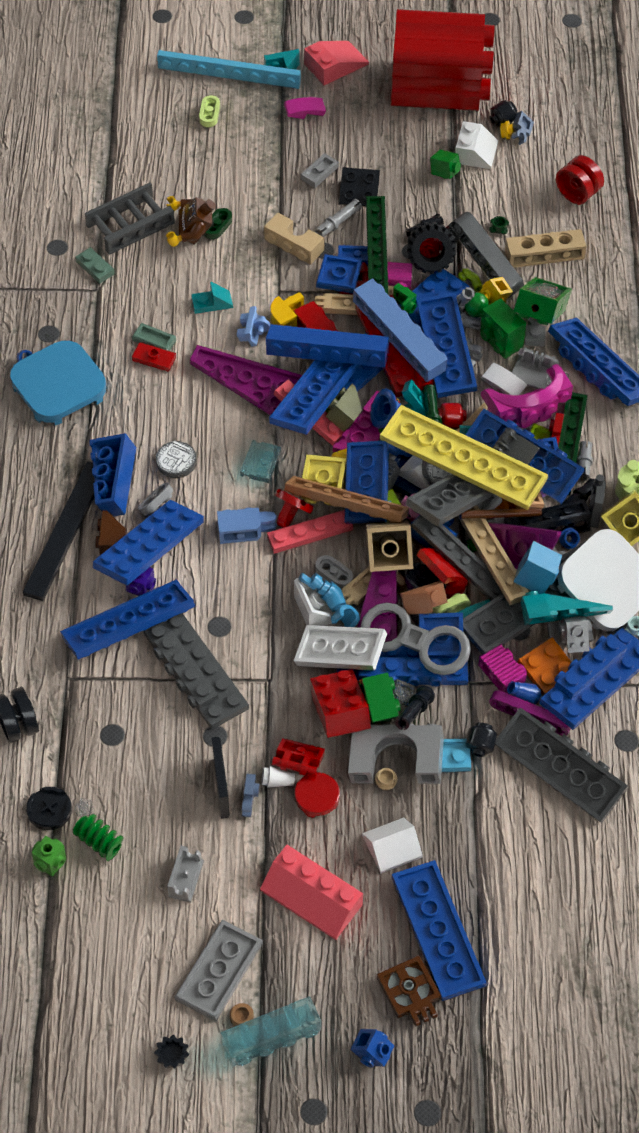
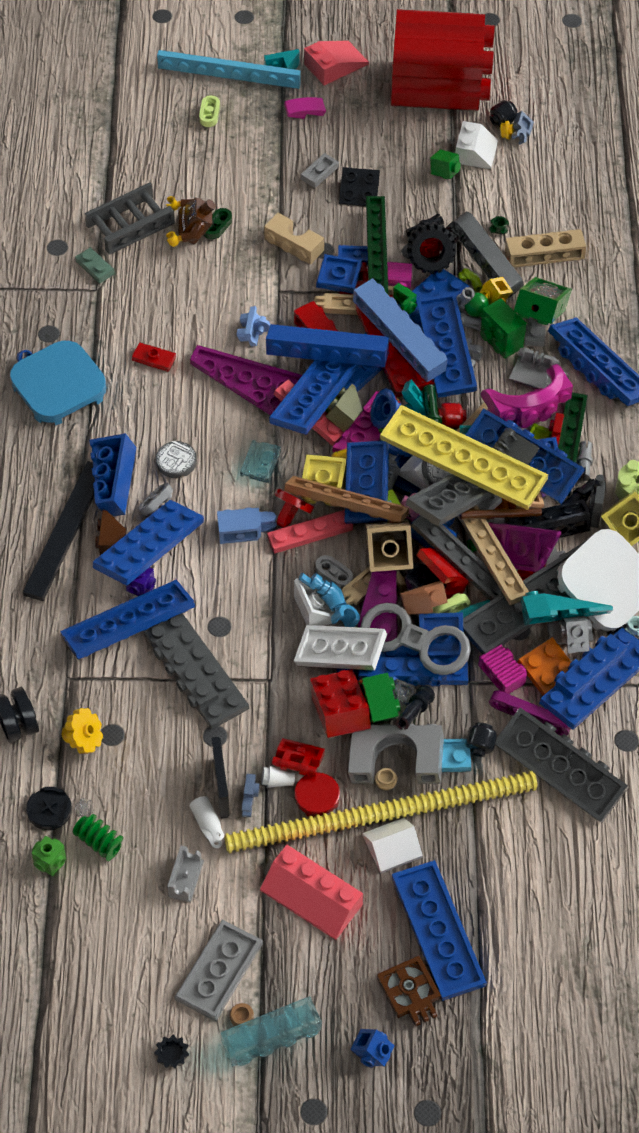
sand green tile [132,323,176,351] -> none
teal slope [191,282,233,314] -> none
yellow brick [271,292,304,327] -> none
light grey pin [314,199,362,237] -> none
white slope [481,362,527,395] -> none
blue cone [507,681,541,704] -> none
dark azure head [513,541,562,594] -> none
red wheel [555,155,604,205] -> none
blue plate [559,528,580,549] -> none
none -> yellow plant [62,708,103,754]
none -> white piece [190,796,224,849]
none -> light yellow piece [224,771,537,854]

